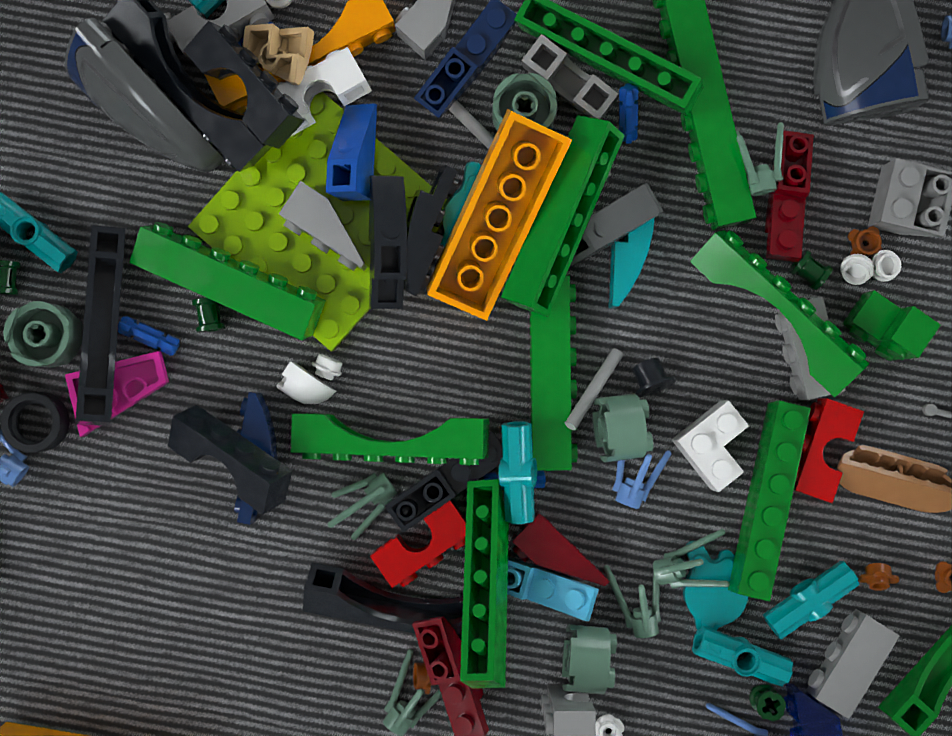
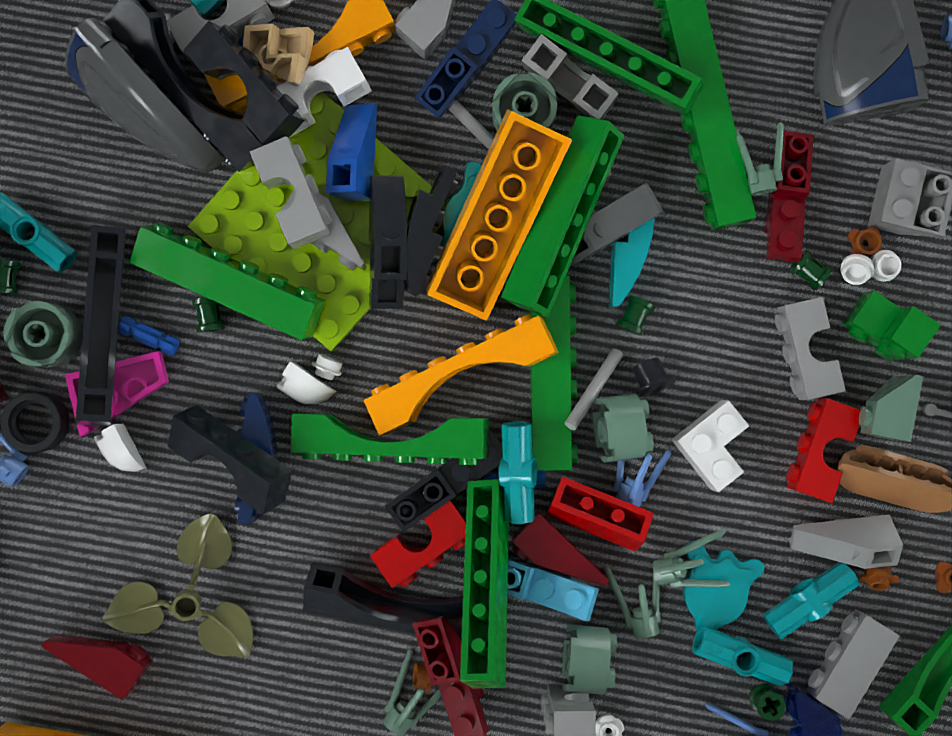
sand green plant [328,472,398,540] -> none
blue axle [619,83,639,144] -> none
green arch [690,230,869,398] -> none
green brick [728,400,811,602] -> none
none -> dark red slope [41,634,153,700]
none -> white brick [94,423,146,472]
none -> olive plant [102,513,253,657]
none -> light grey arch [250,136,332,249]
none -> light orange arch [363,314,559,436]
none -> red brick [546,476,654,552]
none -> dark green bush [616,295,655,336]
none -> light grey slope [790,514,903,569]
none -> sand green slope [859,375,923,442]

